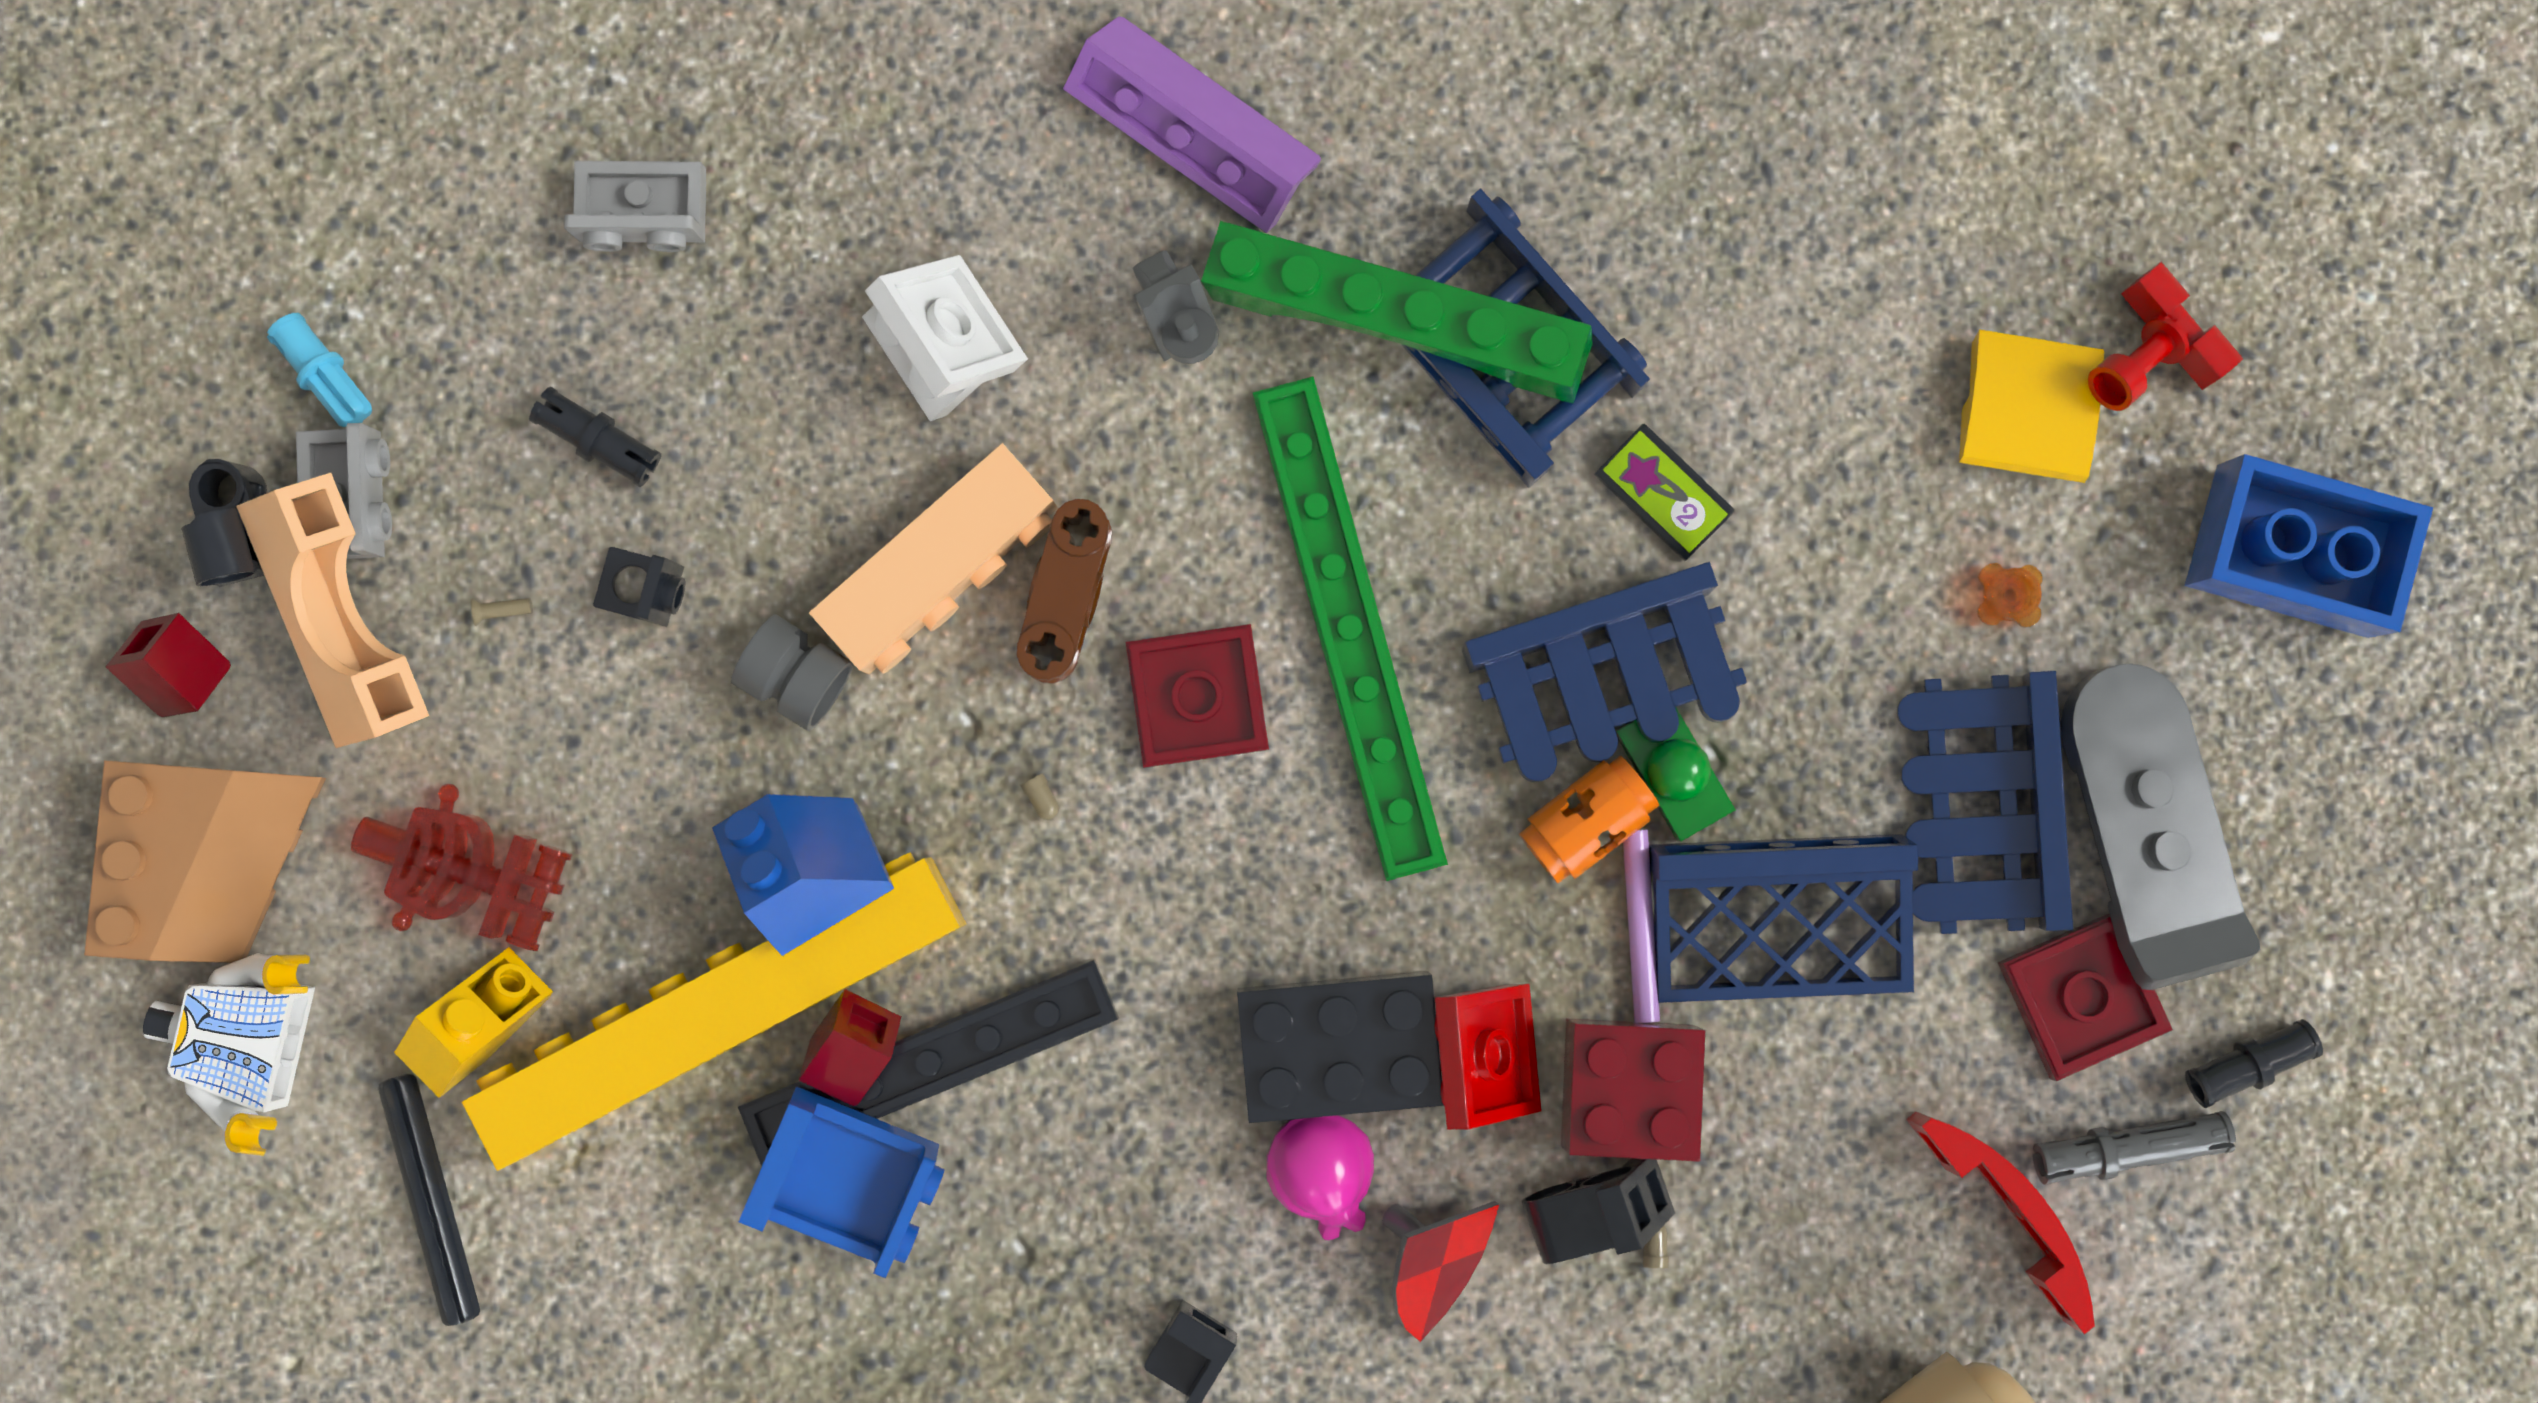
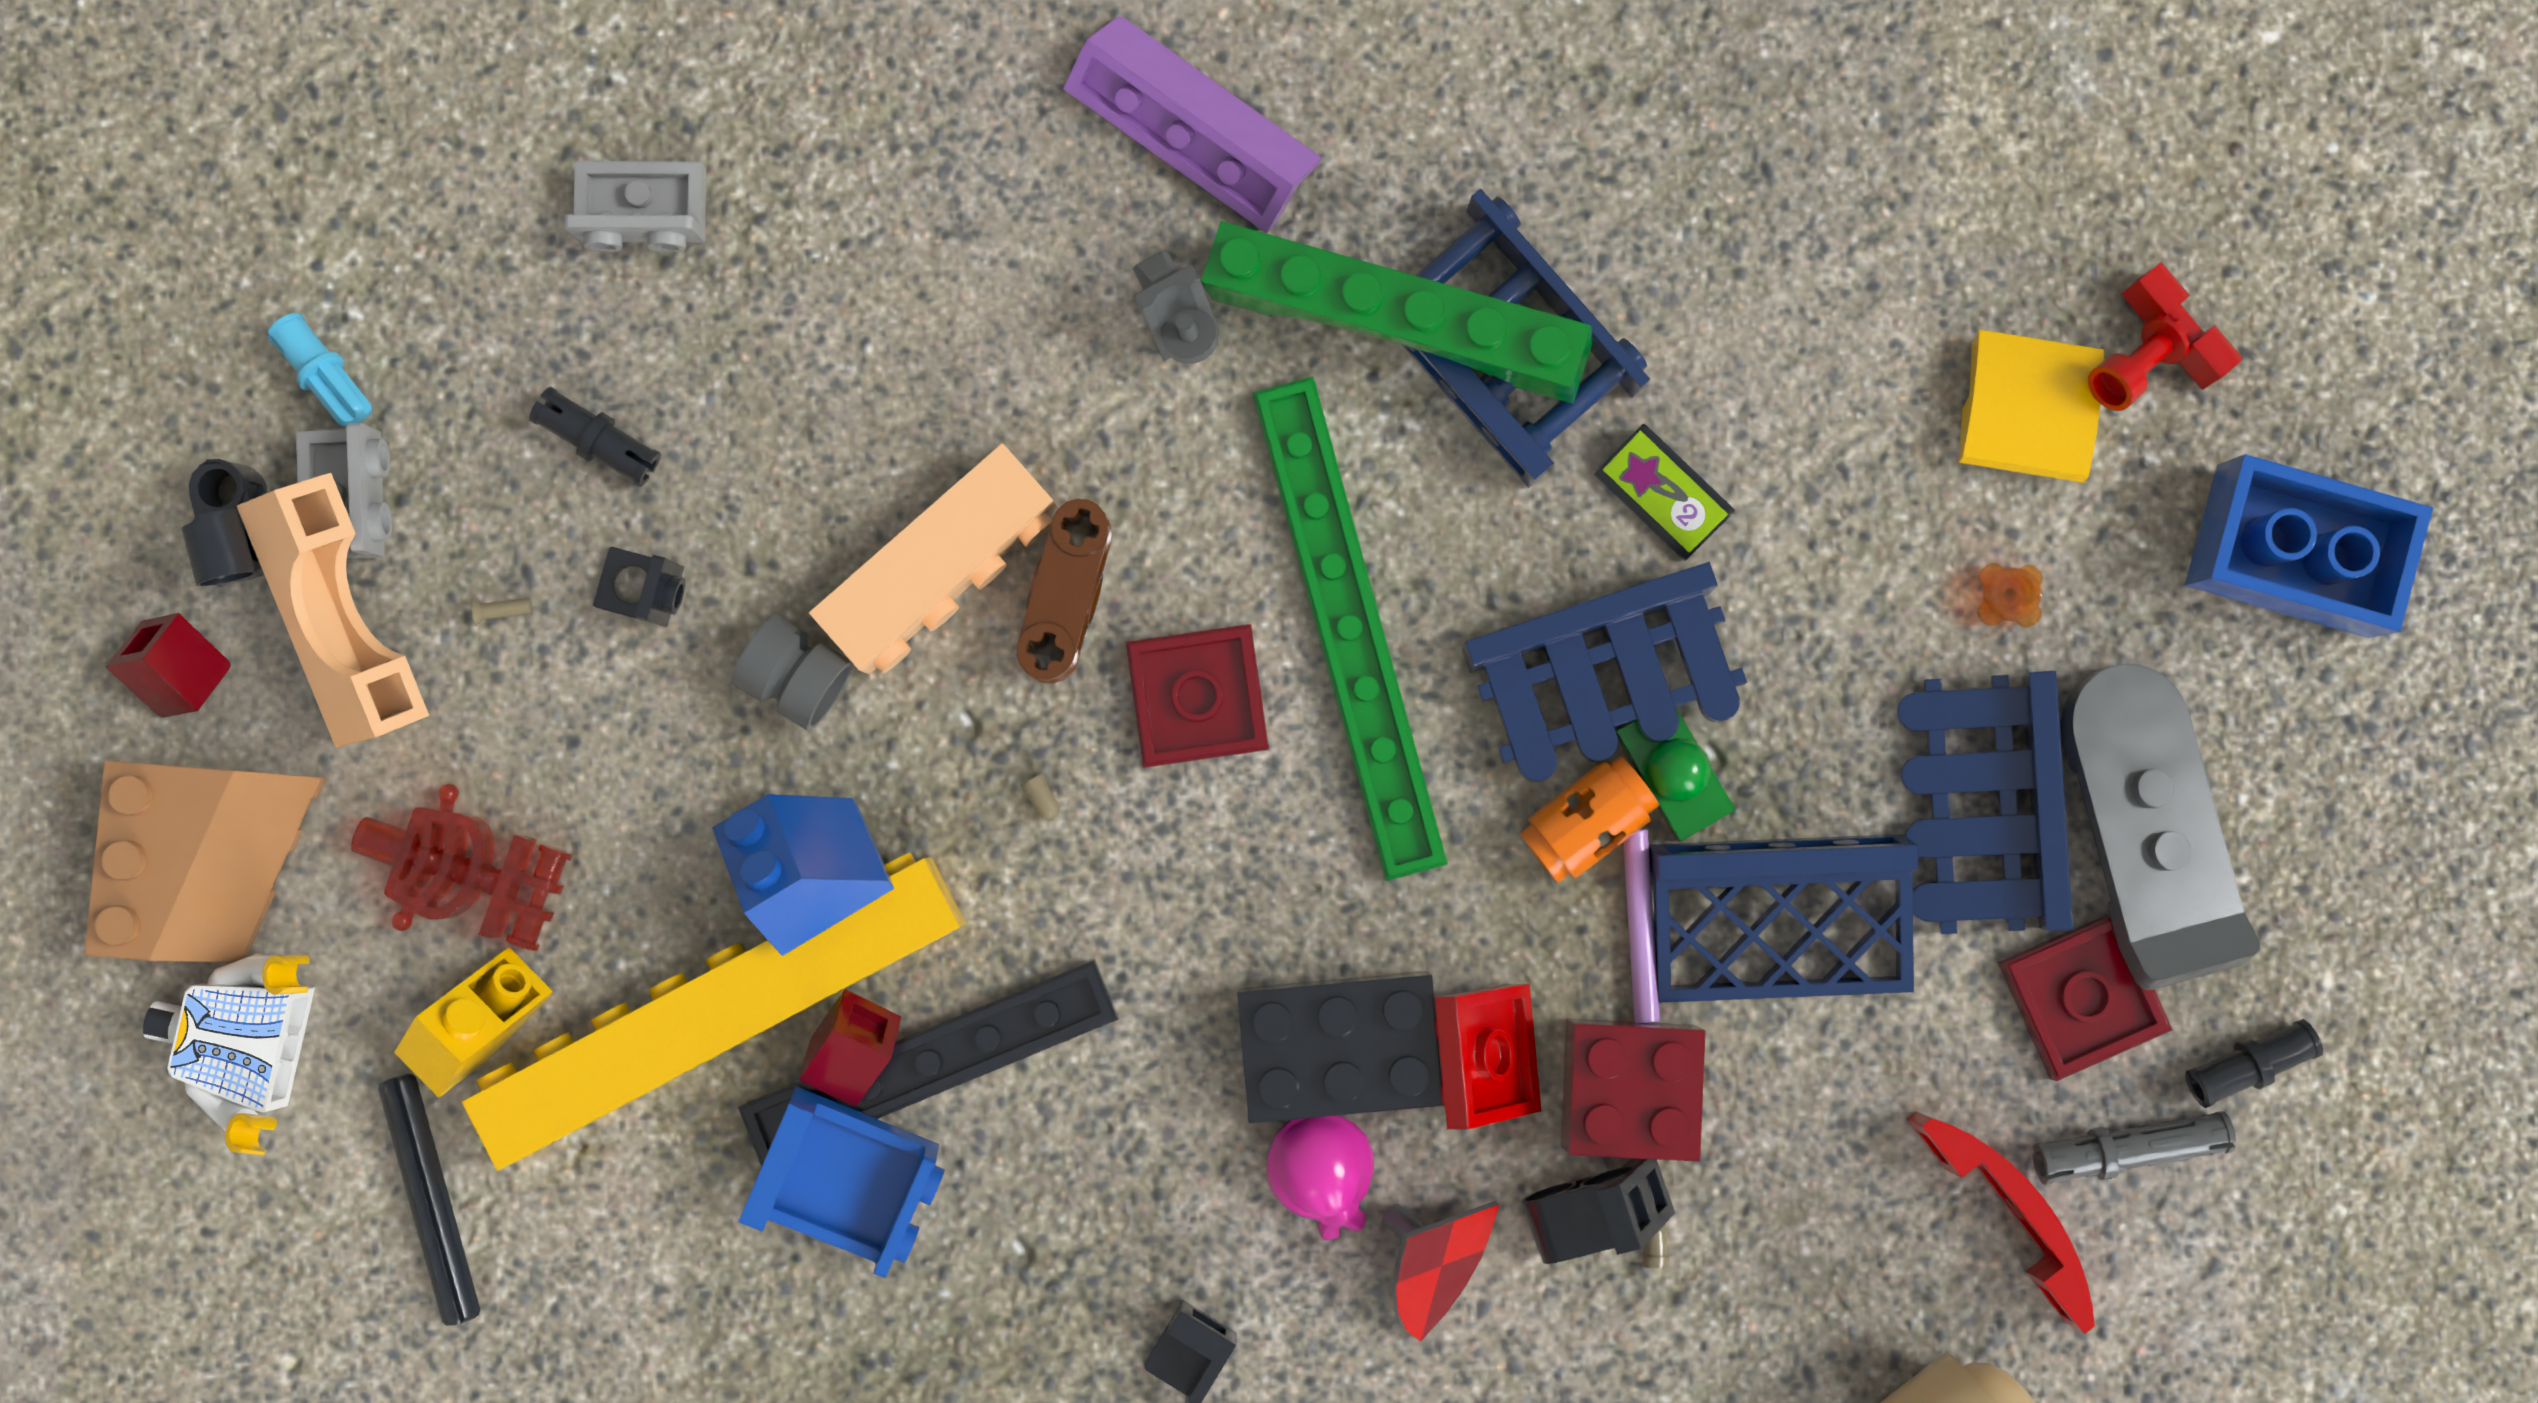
white bracket [862,255,1028,421] -> none

